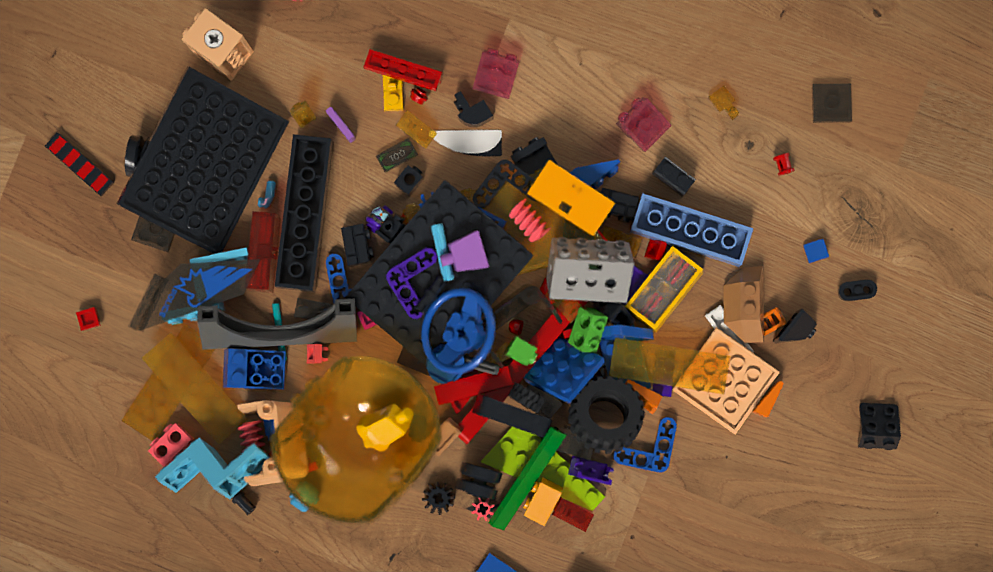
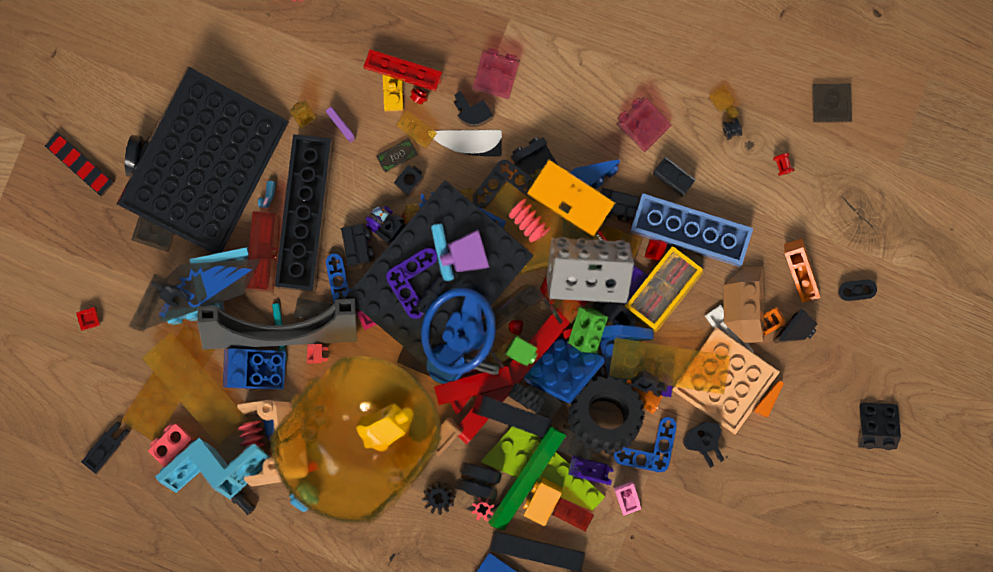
light nougat piece [182,8,254,82] -> none
blue slope [803,239,829,263] -> none
none -> black hinge [81,421,130,474]
none -> black hand [150,280,190,307]
none -> black beam [489,531,586,572]
none -> bright pink slope [613,481,641,516]
none -> black plate [631,370,667,397]
none -> black hinge [683,422,724,468]
none -> black wheel [721,118,742,140]
none -> orange slope [784,238,821,303]

